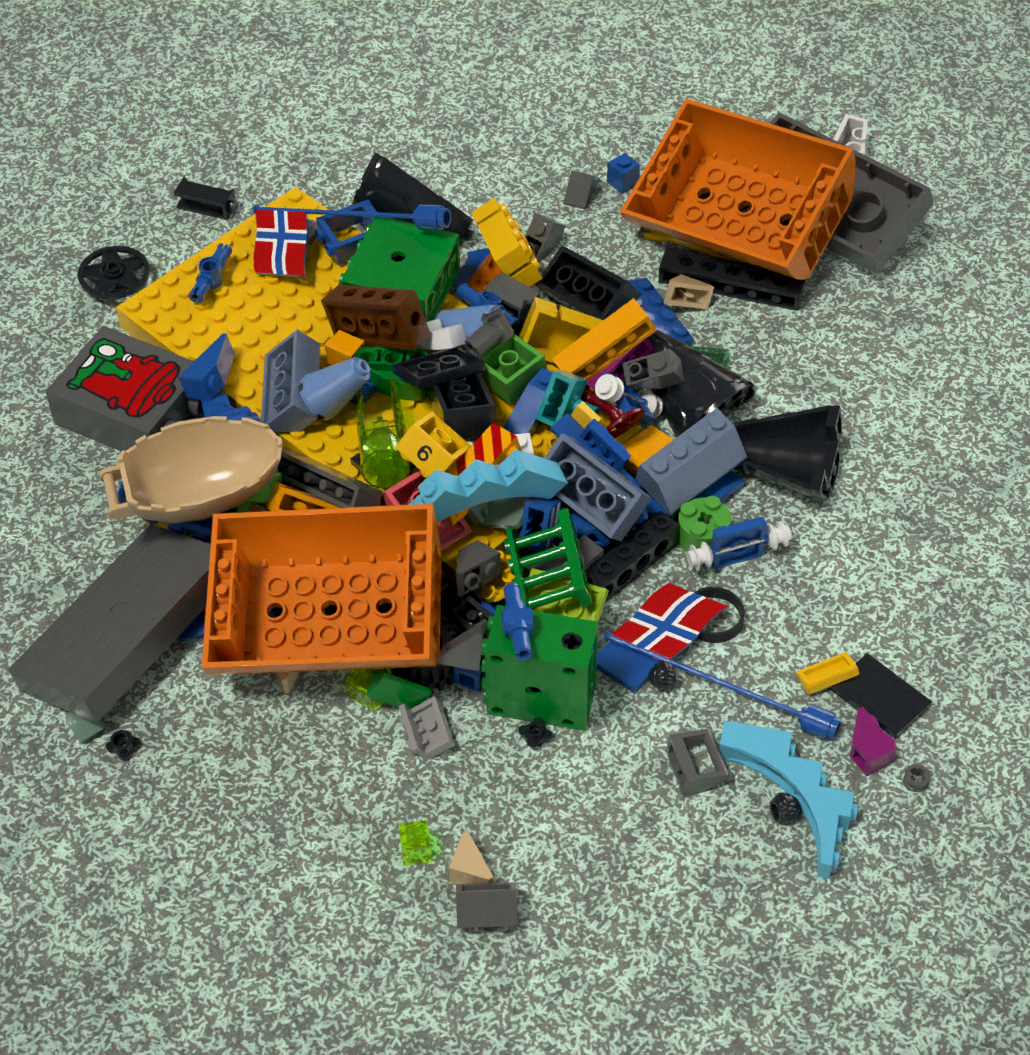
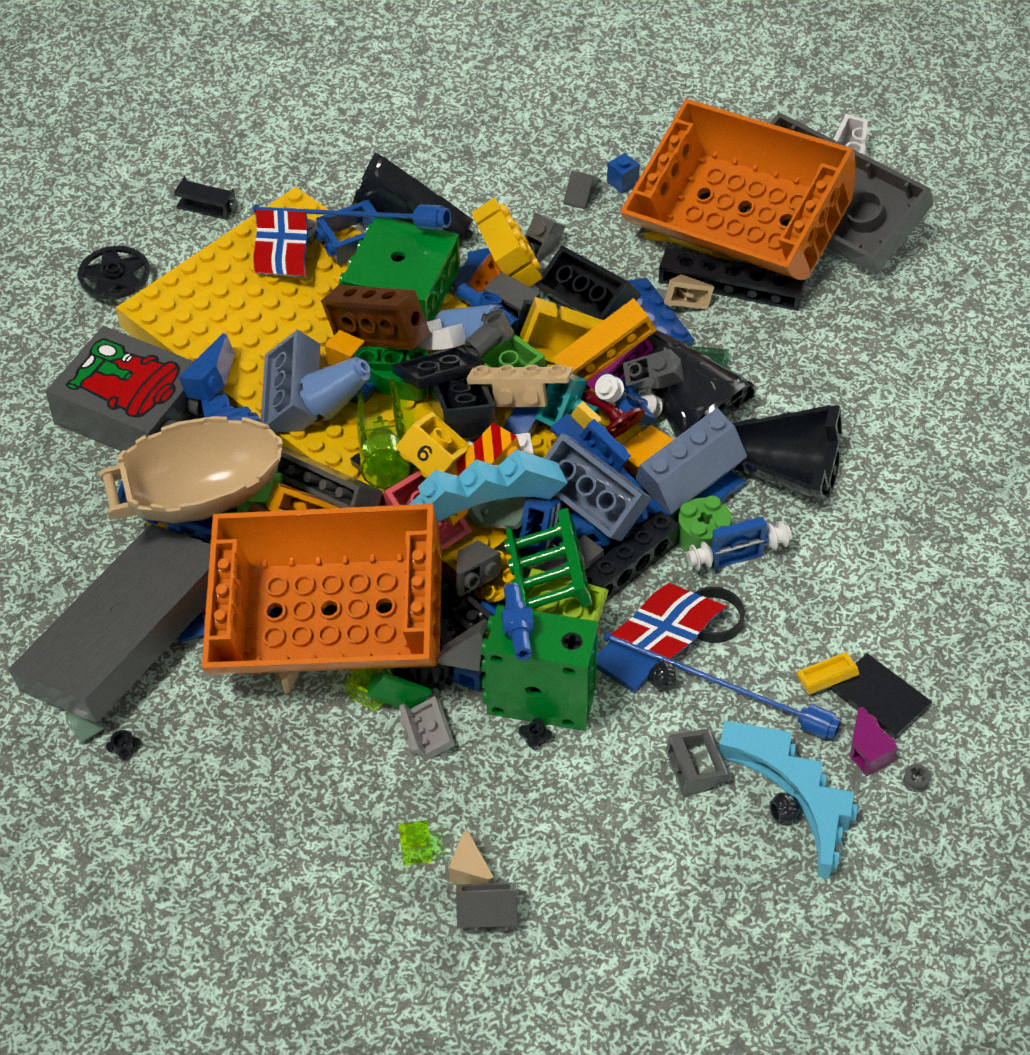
blue pin [188,243,232,303] -> none
none -> tan bracket [467,364,573,407]

